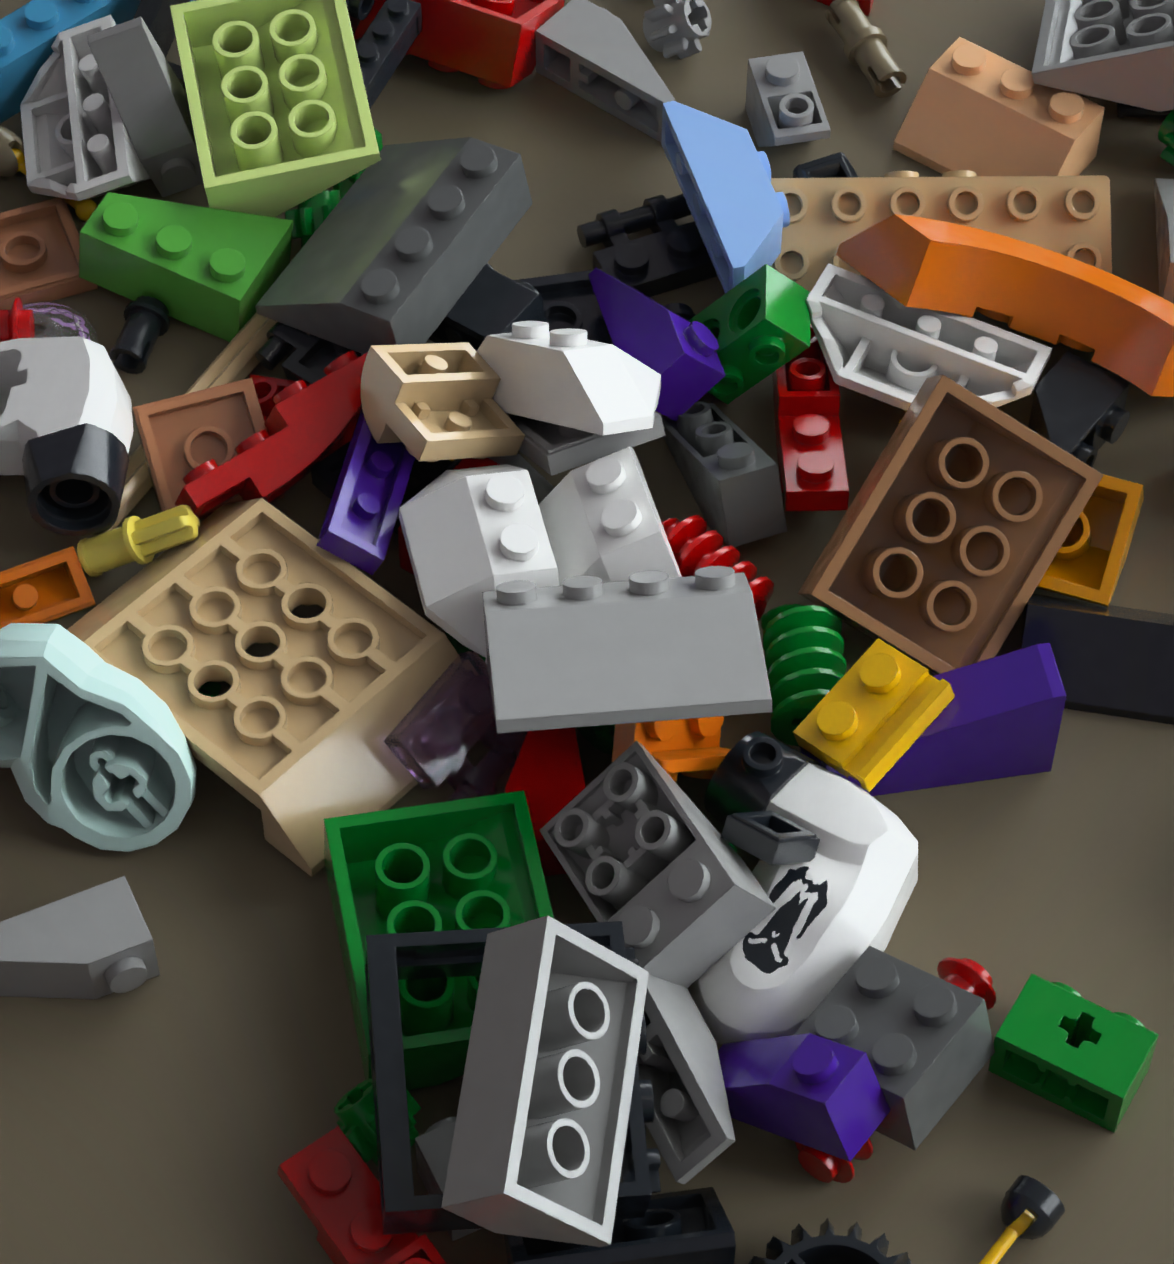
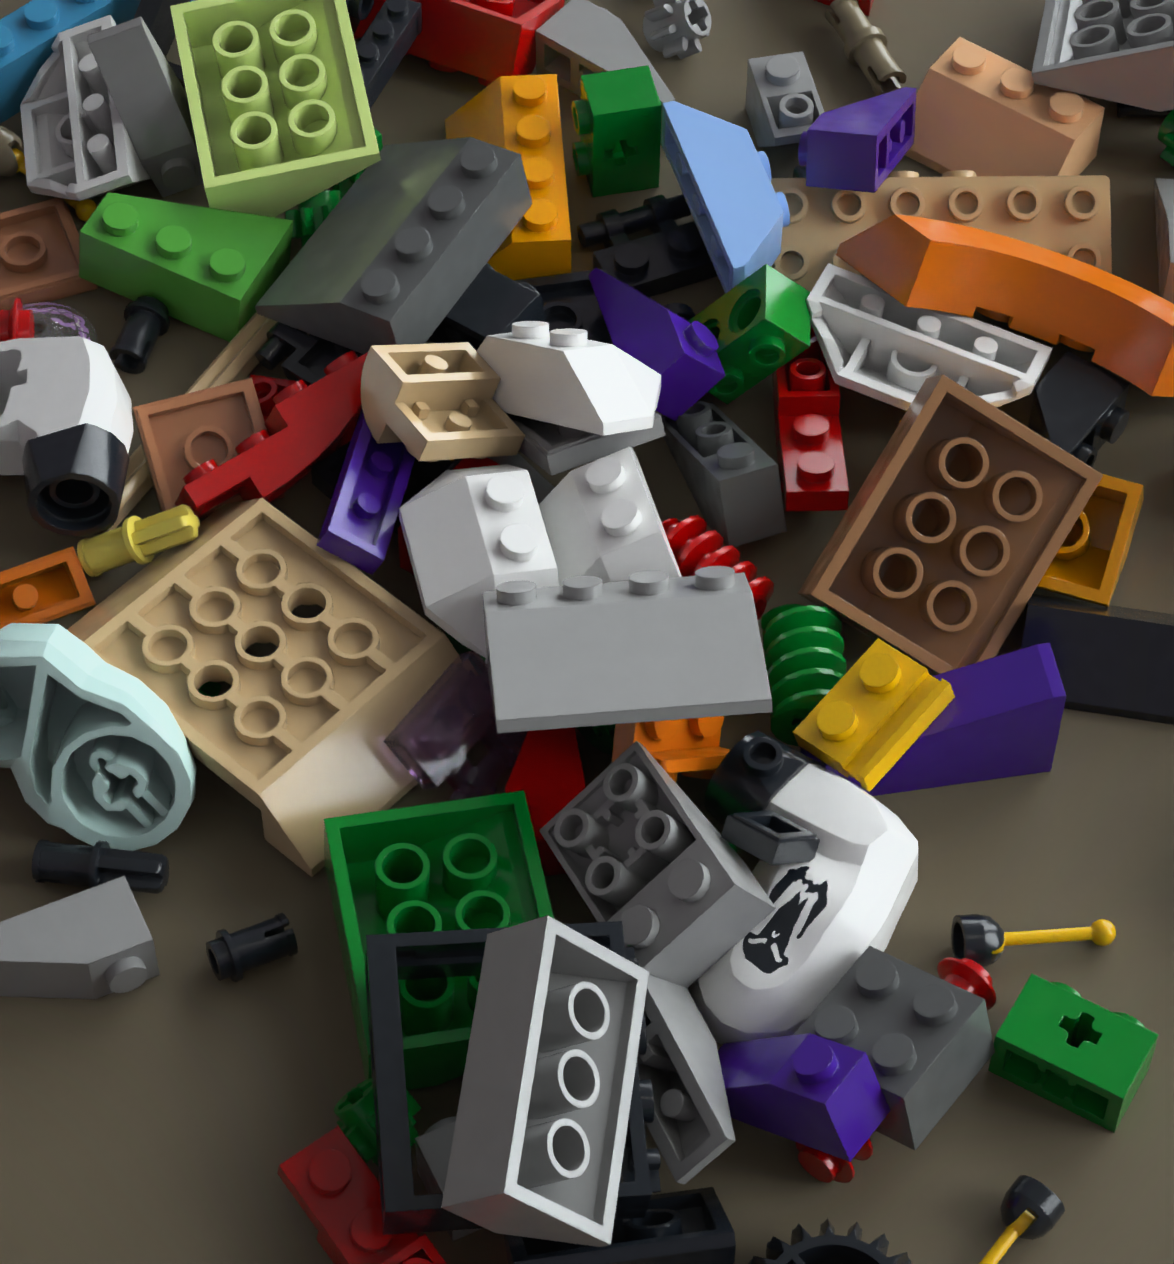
none -> black axle [32,839,169,894]
none -> black pin [206,913,298,982]
none -> light orange slope [445,74,571,280]
none -> green brick [572,65,662,198]
none -> dark purple slope [798,87,916,193]
none -> hinge [951,914,1116,967]

